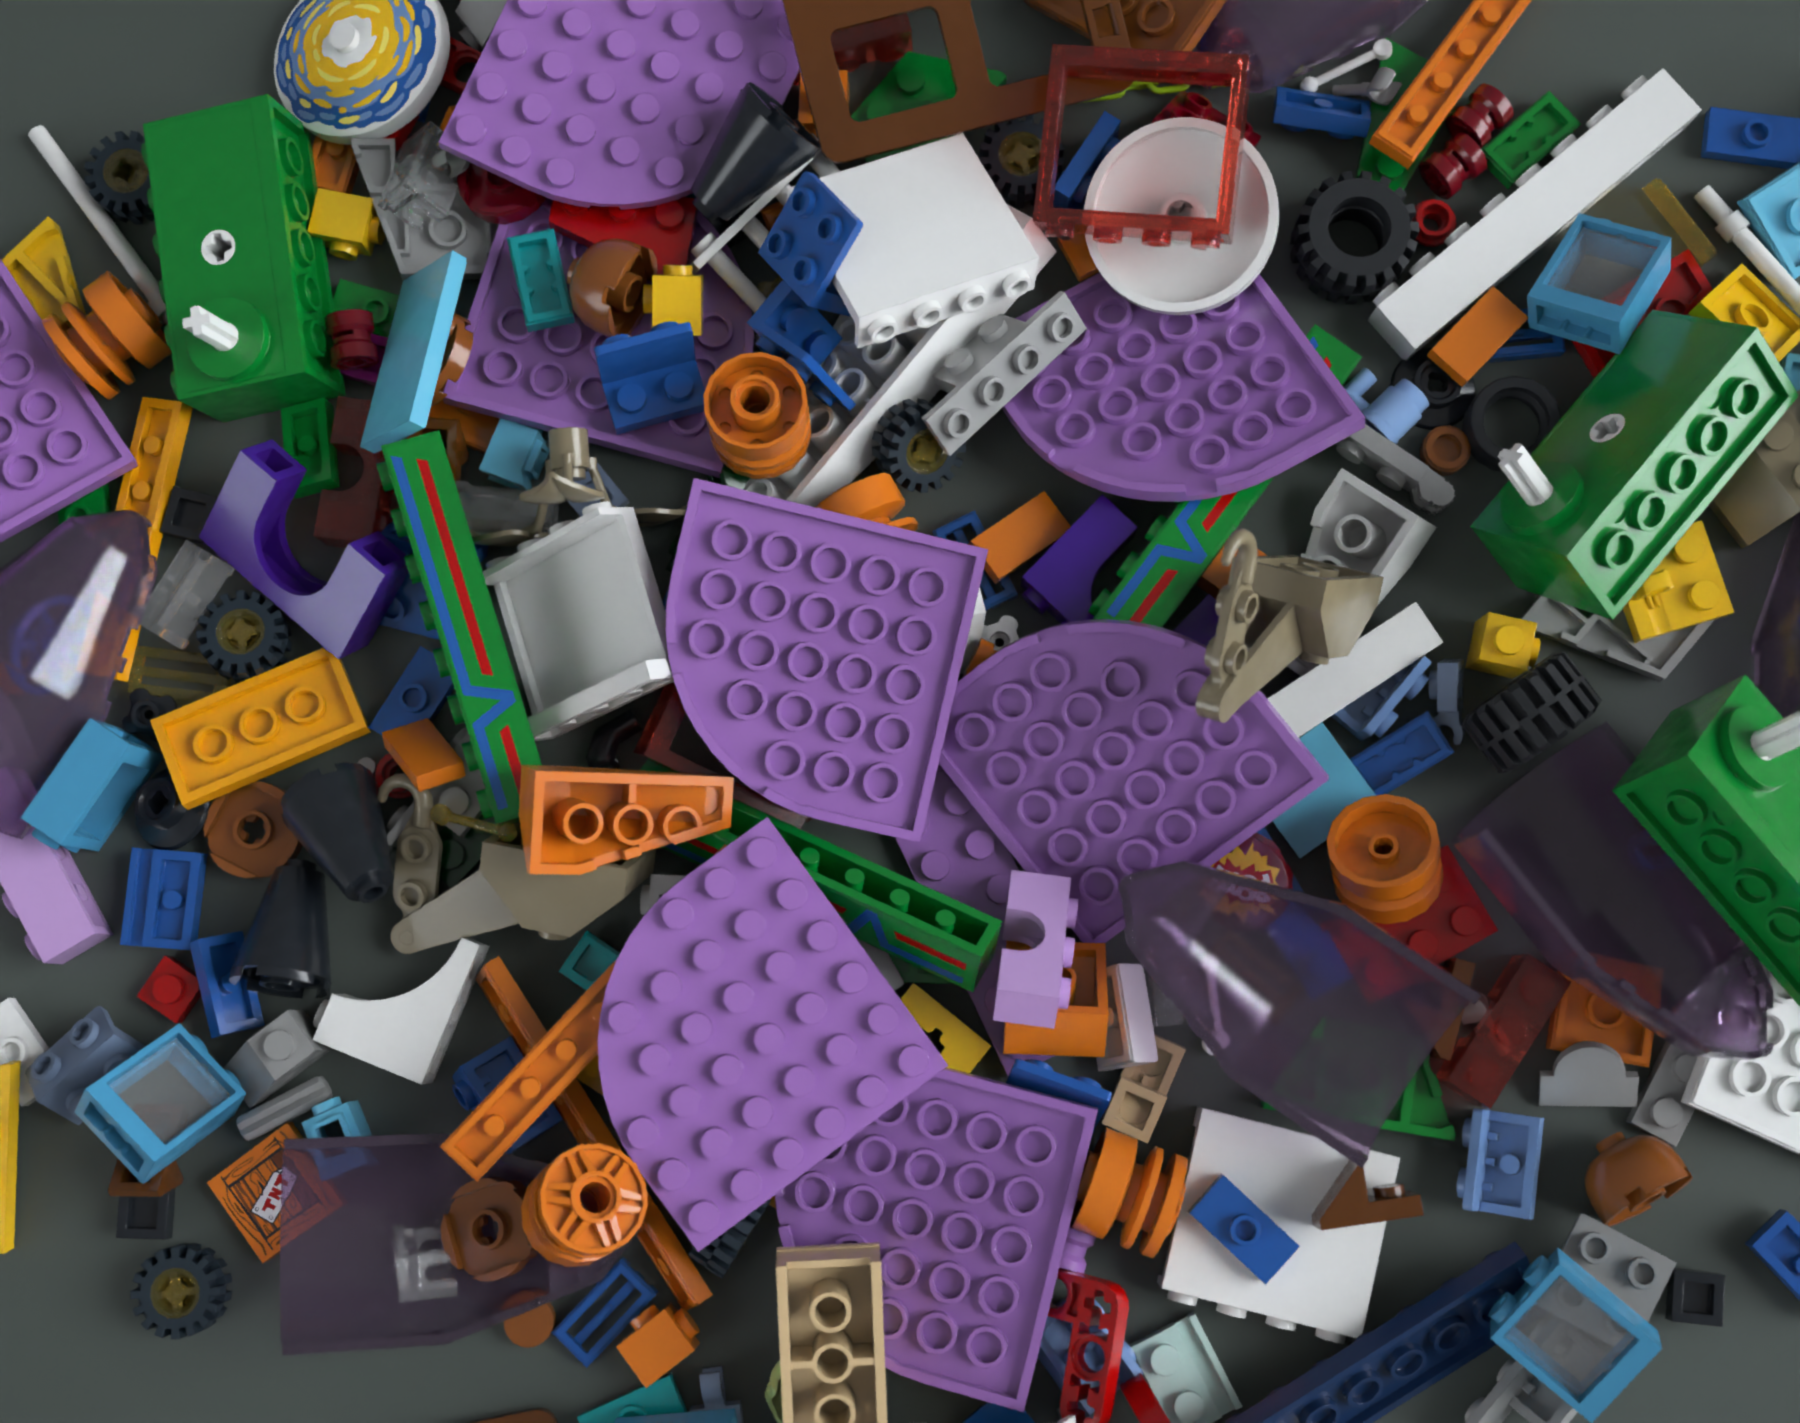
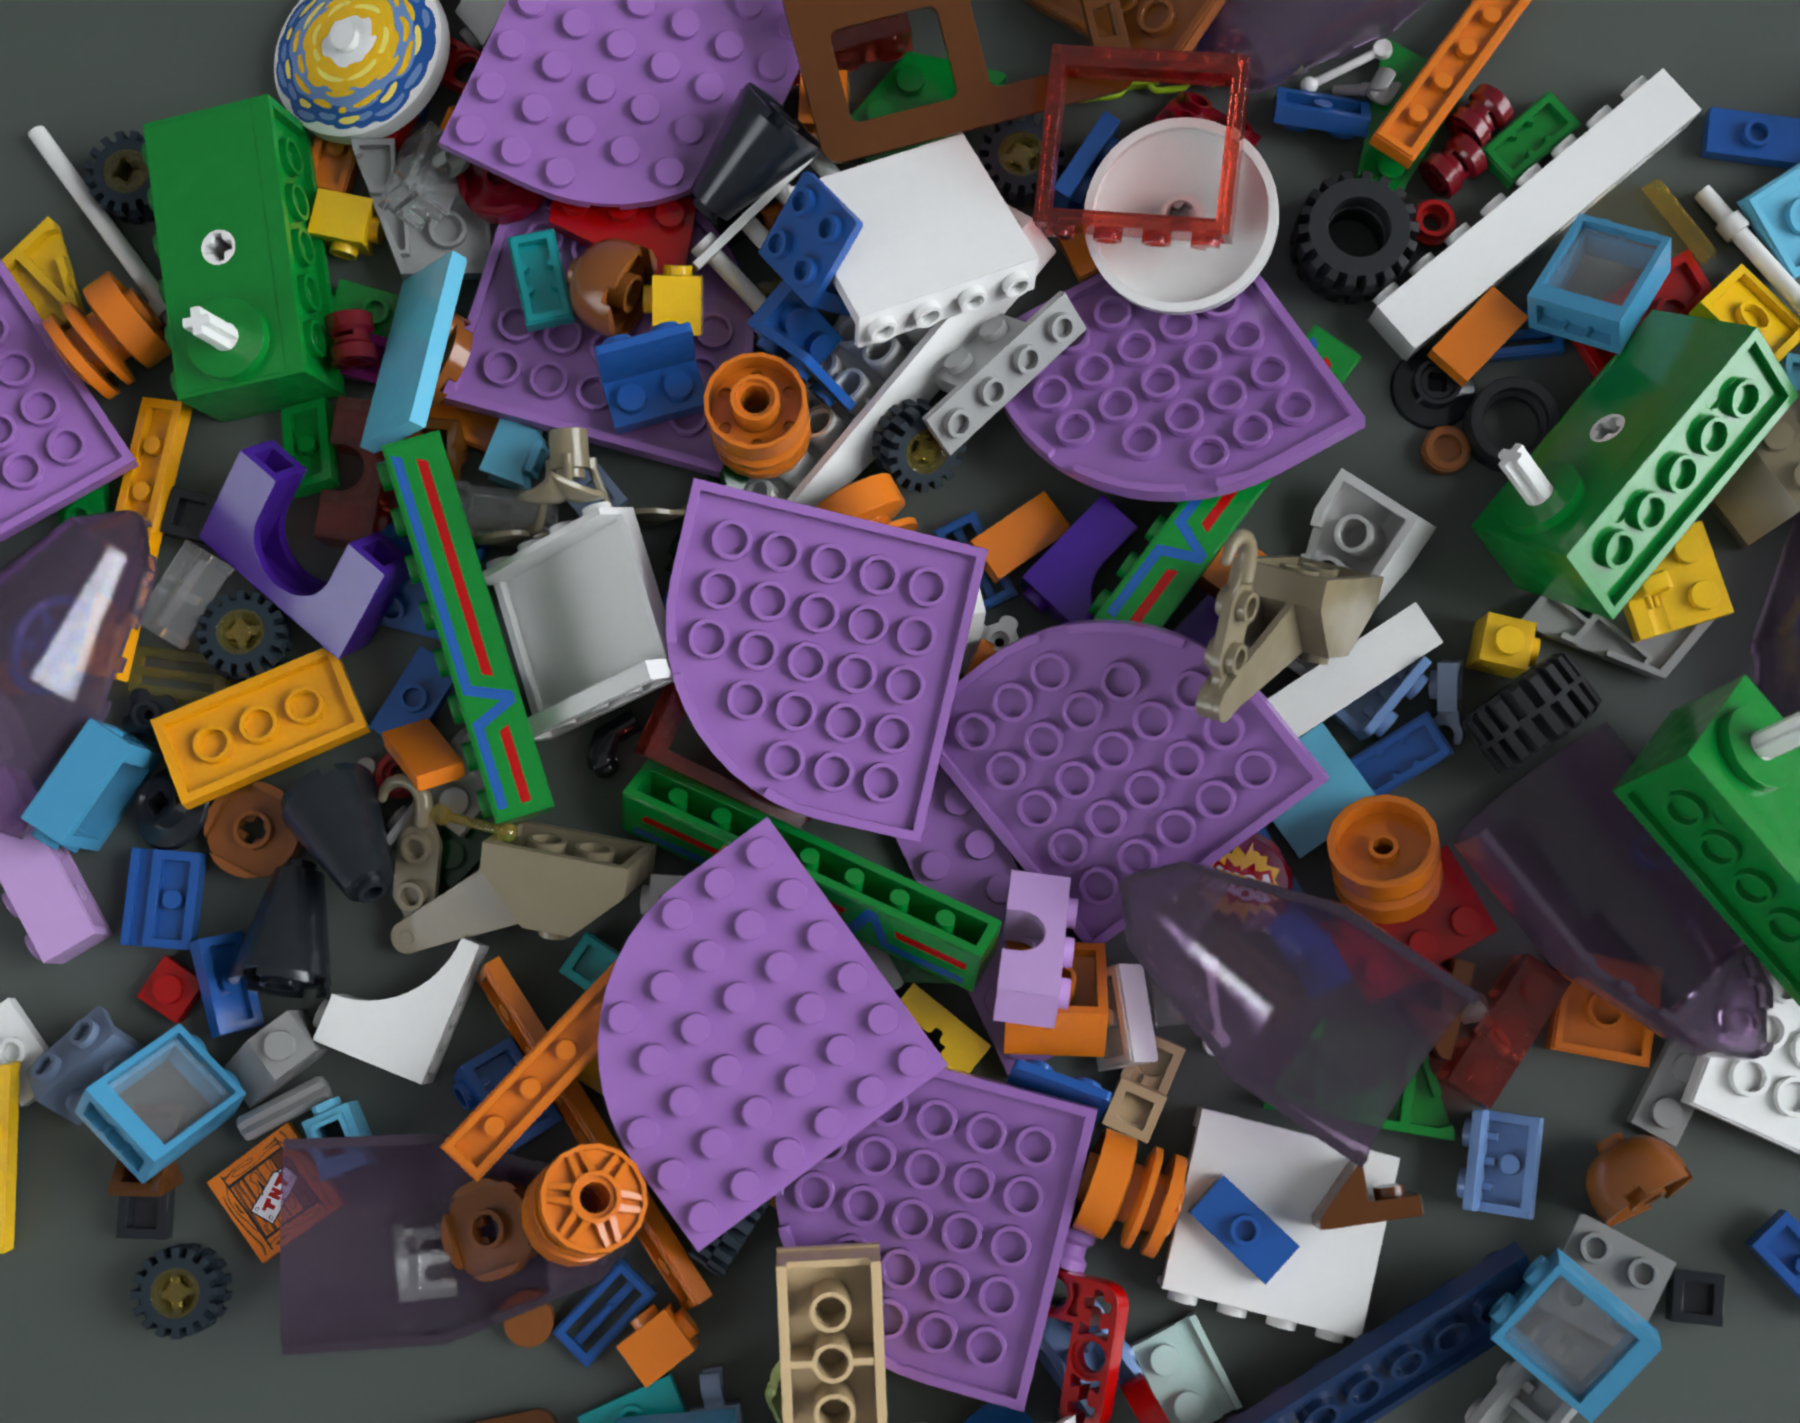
orange wedge [519,765,734,875] -> none
light grey hinge [1335,424,1456,515] -> none
light blue piece [1344,367,1429,444] -> none
light grey piece [1538,1041,1639,1107] -> none

